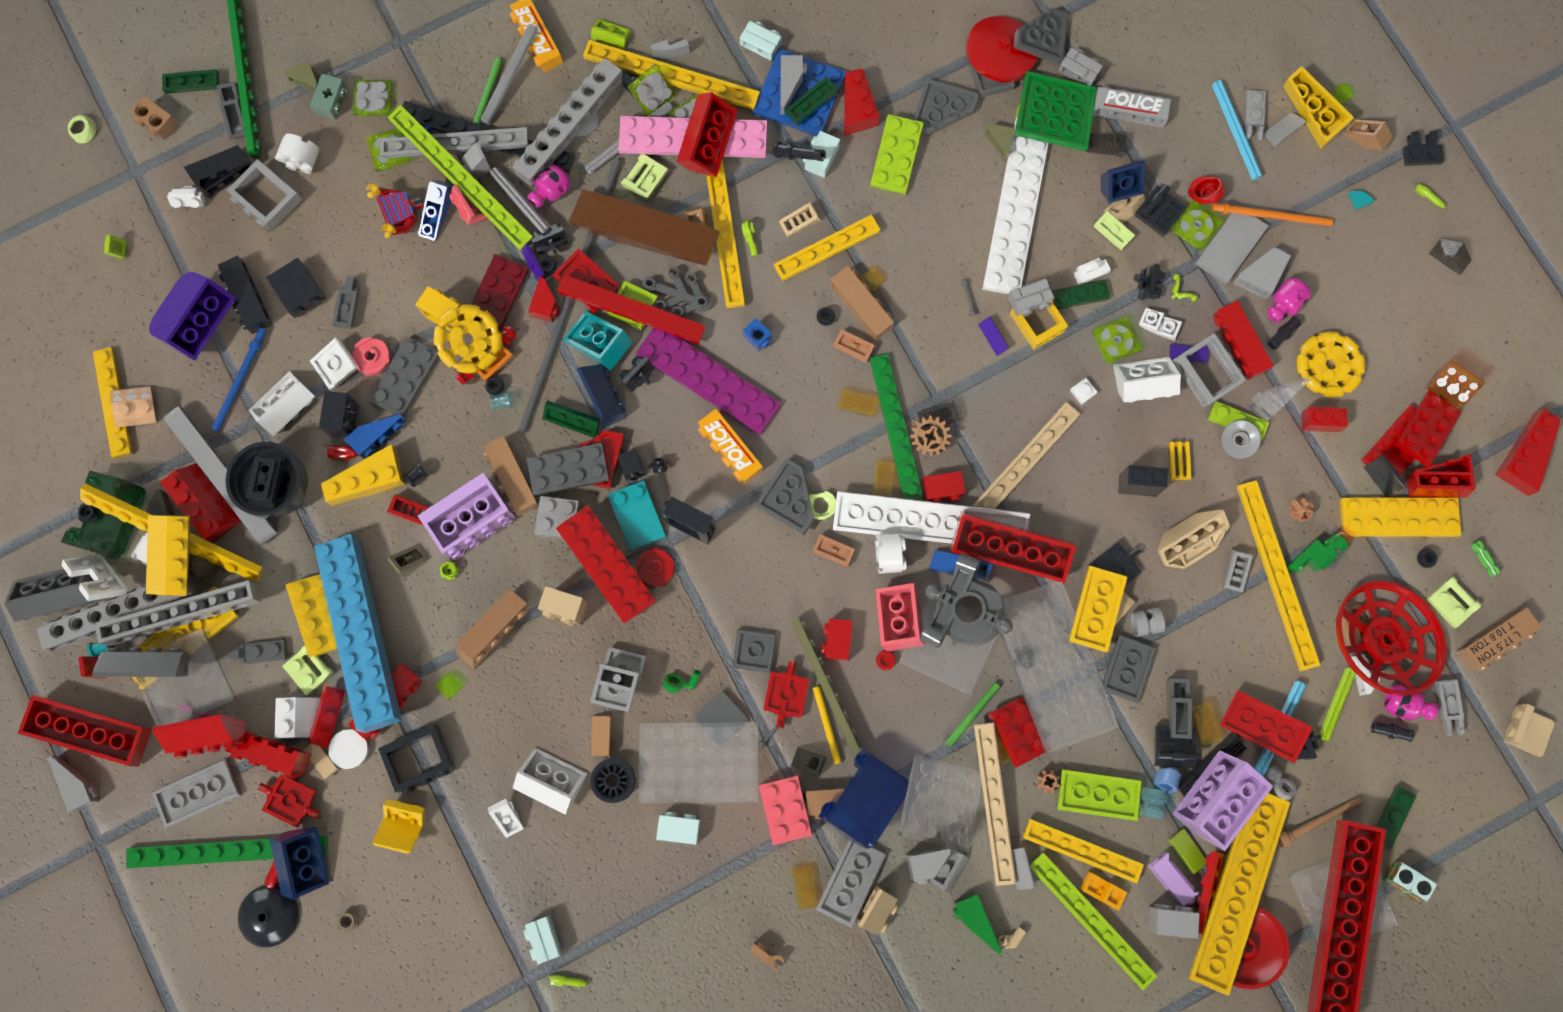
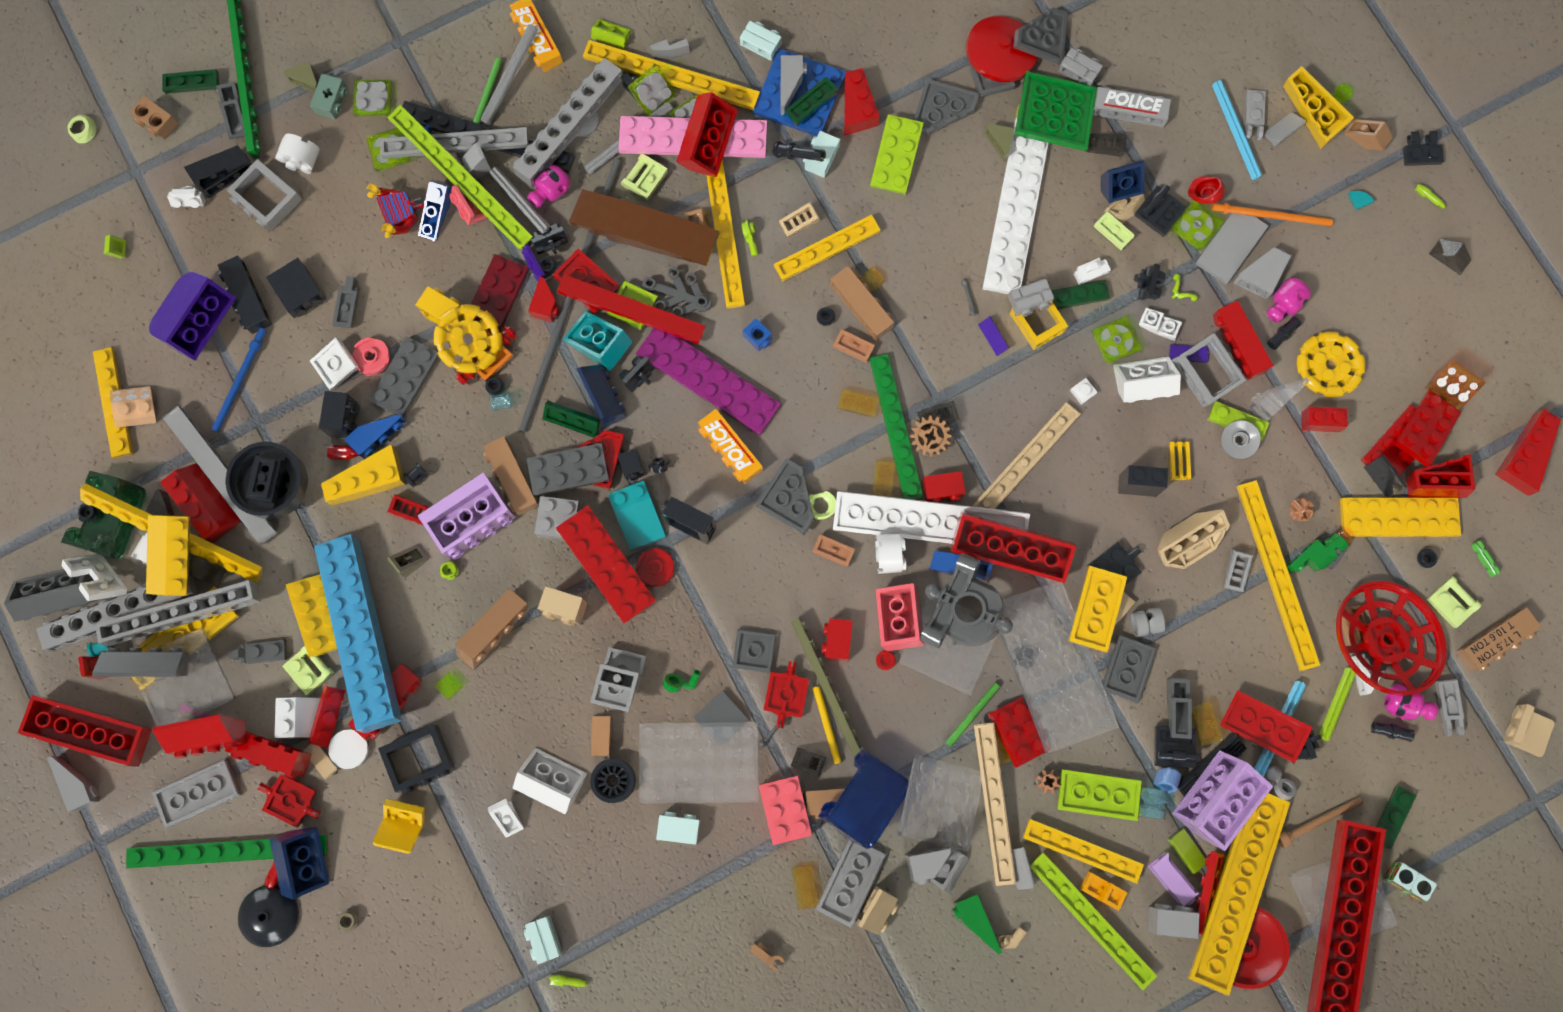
white slope [248,371,315,436] -> none

